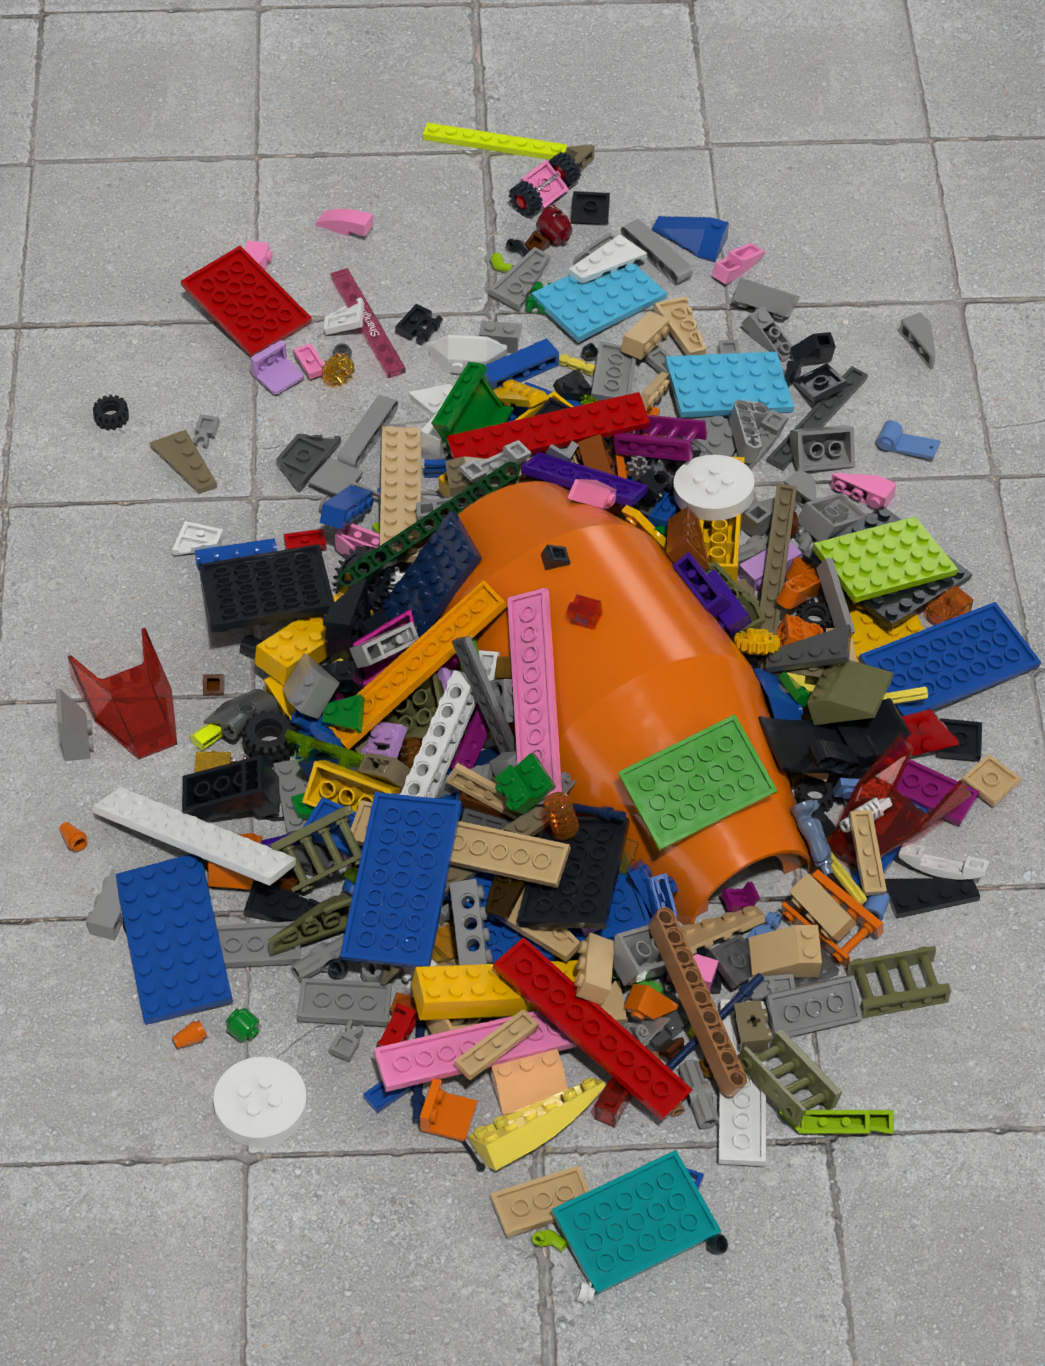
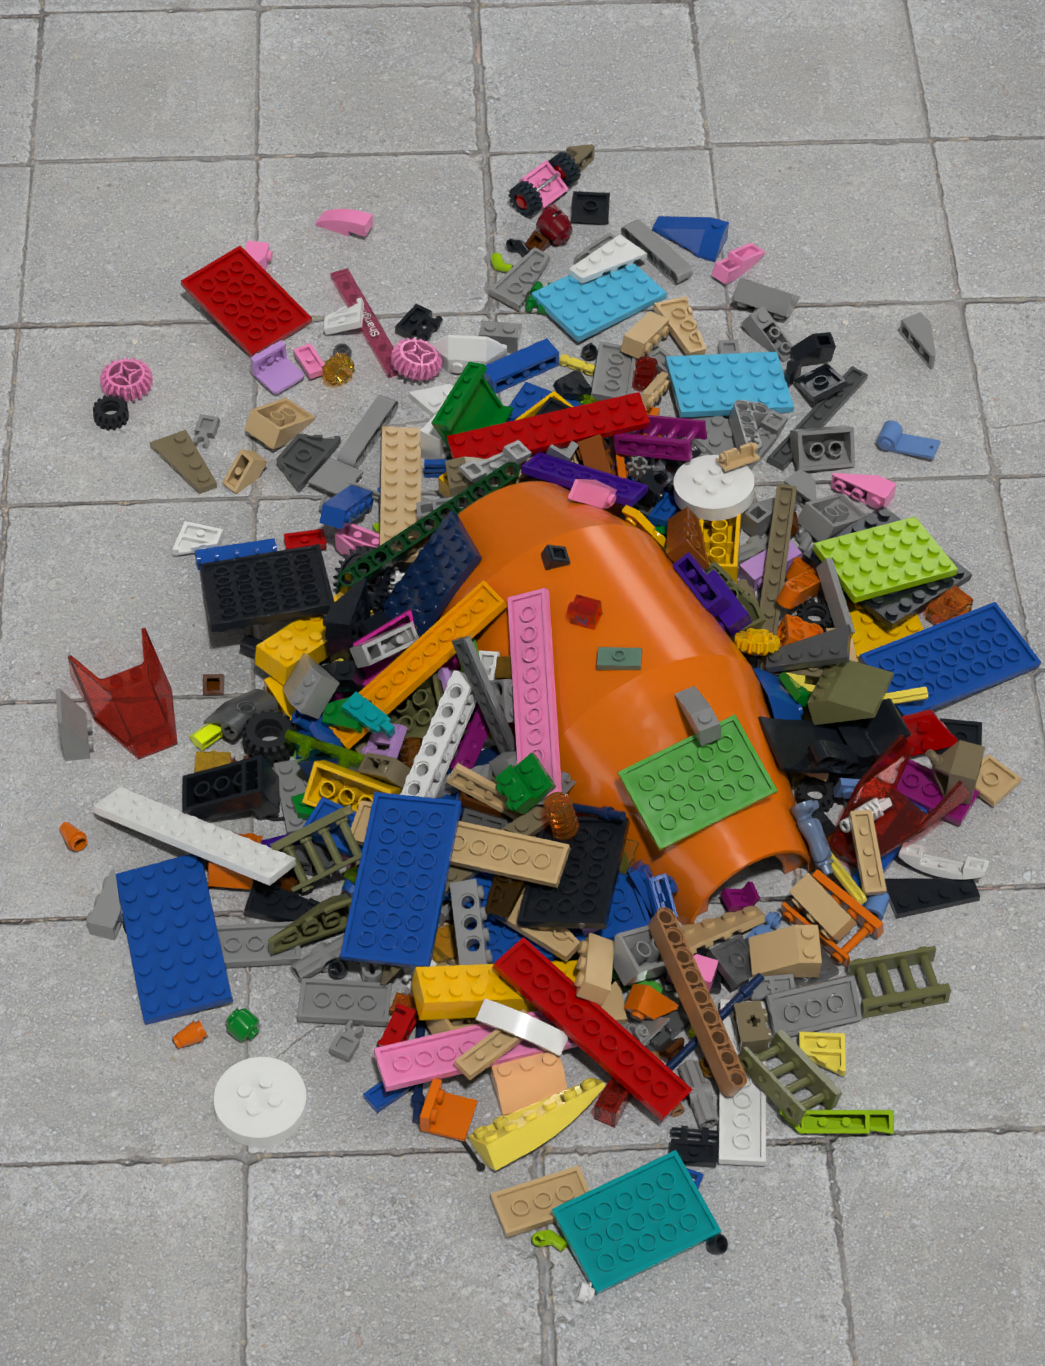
neon yellow plate [423,122,567,160] -> none
yellow wing [493,380,548,407] -> none
none -> bright pink gear [100,357,153,402]
none -> tan slope [222,449,267,493]
none -> tan slope [244,398,315,449]
none -> teal hinge [342,692,396,738]
none -> bright pink gear [391,337,443,382]
none -> white slope [476,999,568,1057]
none -> sand green plate [597,647,643,670]
none -> clear red gear [634,356,658,389]
none -> black plate [670,1125,718,1167]
none -> light grey slope [675,686,721,746]
none -> tan hinge [716,442,761,472]
none -> light yellow wing [799,1032,846,1076]
none -> dark tan piece [925,740,985,805]

